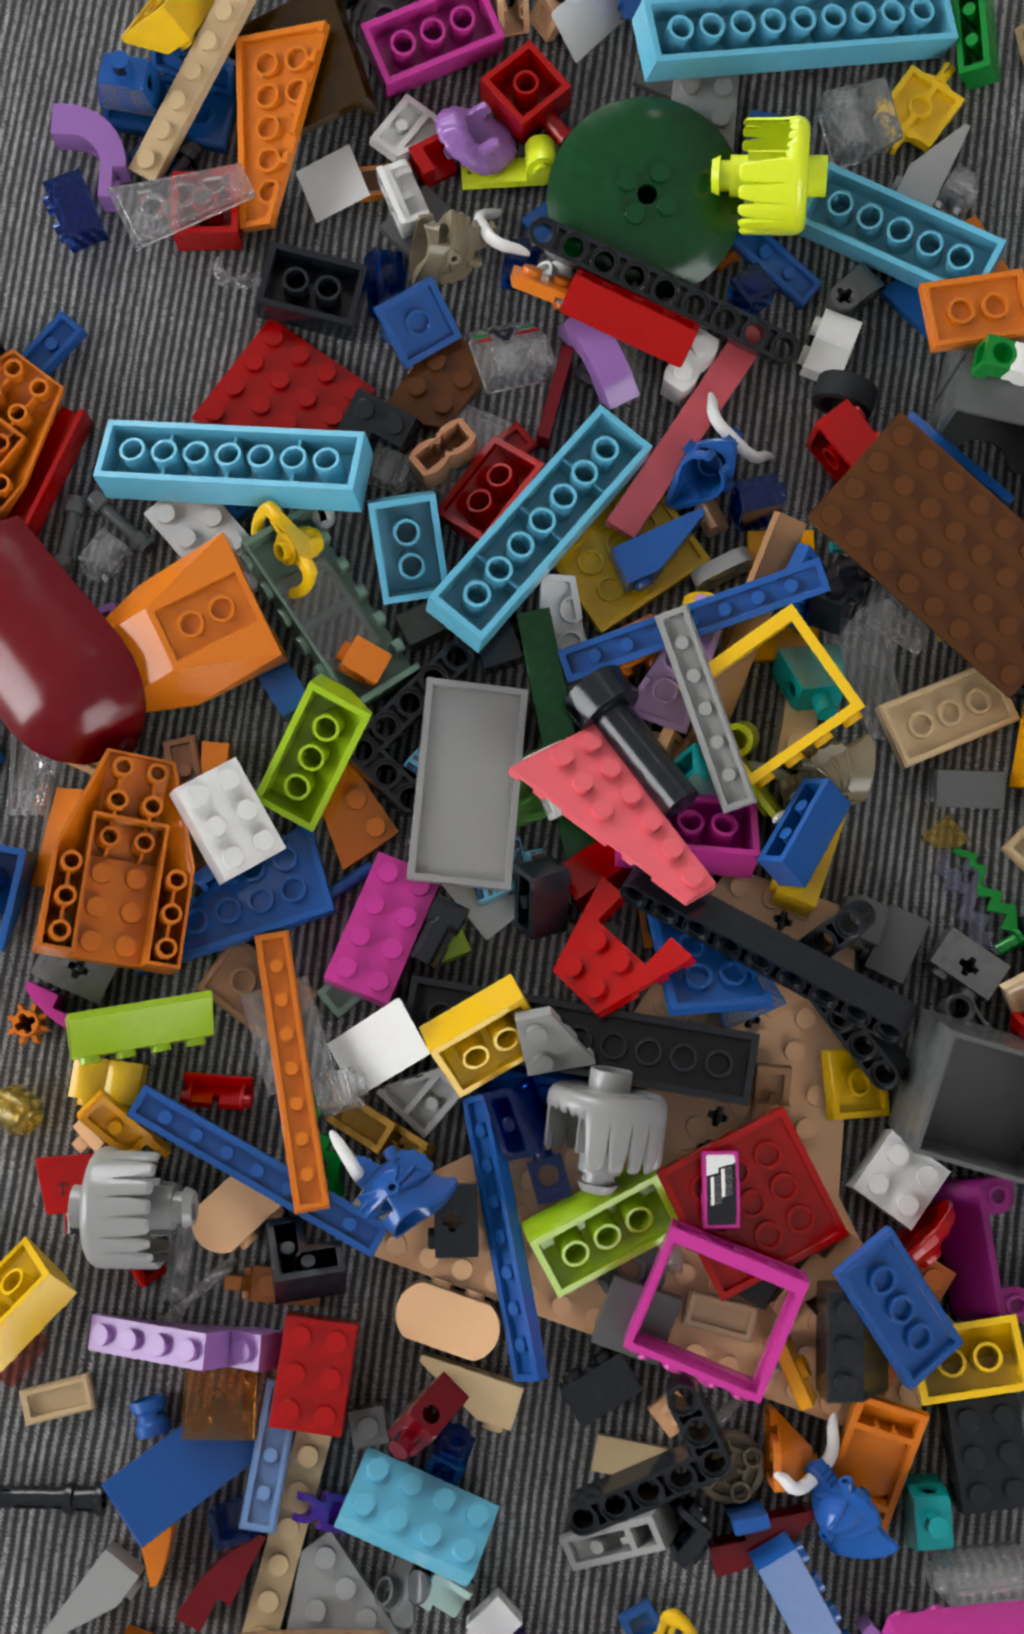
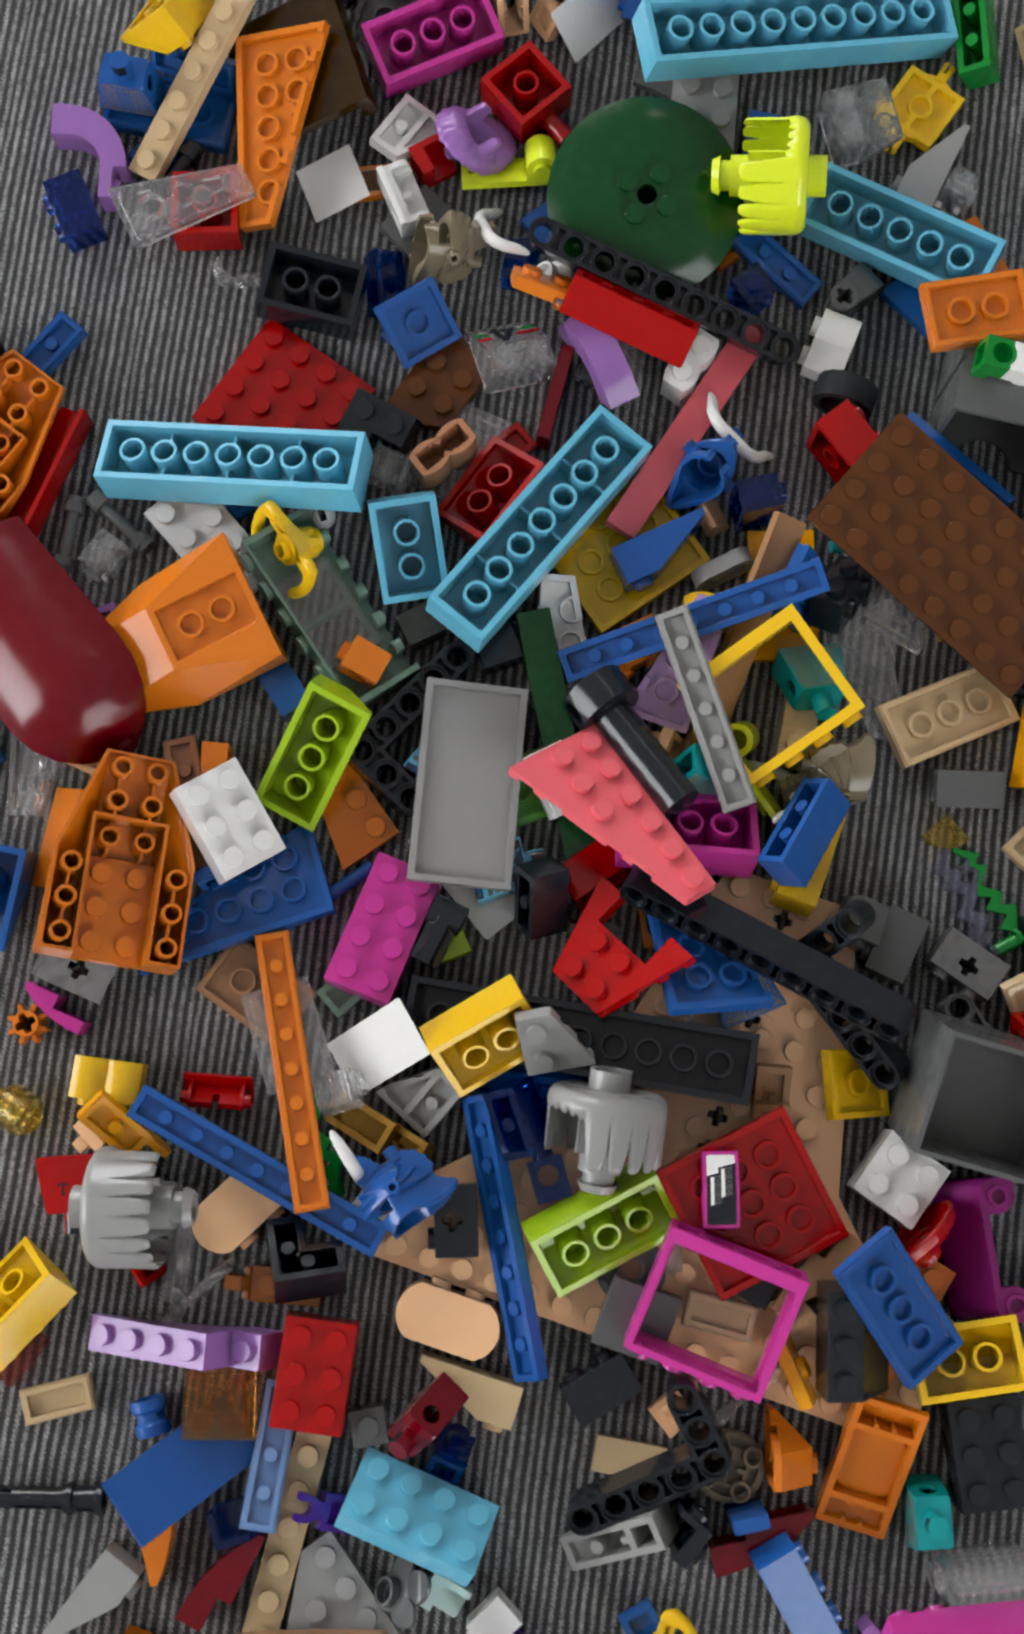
lime slope [64,990,214,1066] -> none
blue helmet [773,1412,900,1559] -> none

